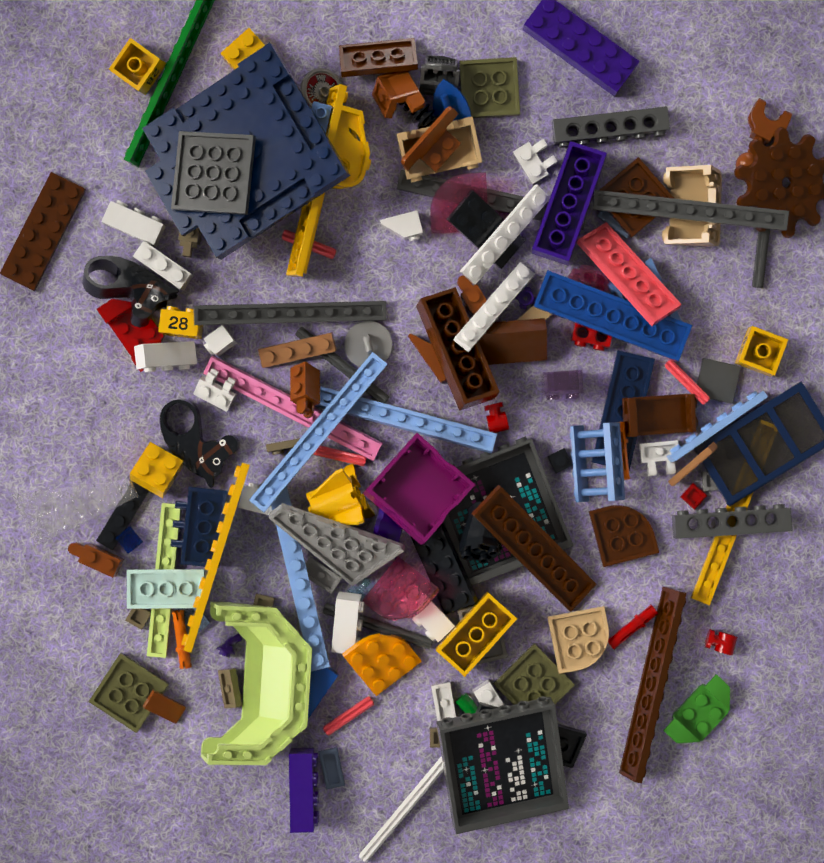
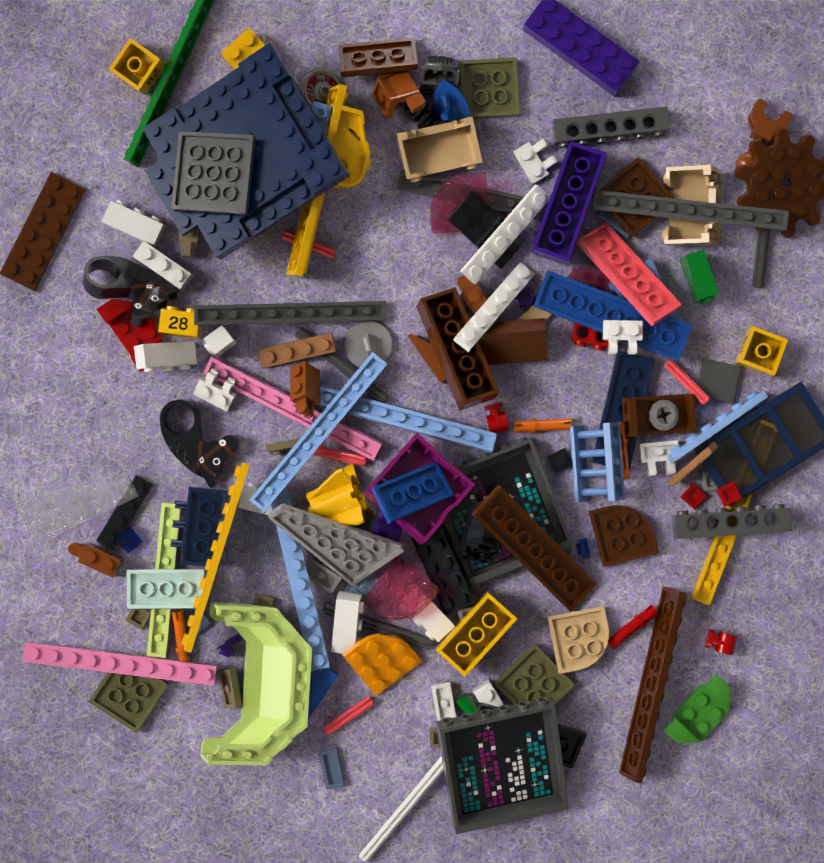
yellow brick [130,442,183,499] -> none
dark orange tile [143,690,186,724] -> none
dark purple brick [289,747,319,833] -> none
white slope [380,210,423,242] -> none
dark orange plate [401,106,461,173] -> none
clear purple brick [540,370,584,401] -> none
none -> bright pink plate [23,642,217,686]
none -> blue tile [371,461,454,524]
none -> orange pin [513,418,572,434]
none -> clear blue plate [575,538,591,559]
none -> white plate [603,320,643,354]
none -> light grey gear [648,400,679,431]
none -> green brick [680,249,719,305]
none -> red tile [716,481,742,507]

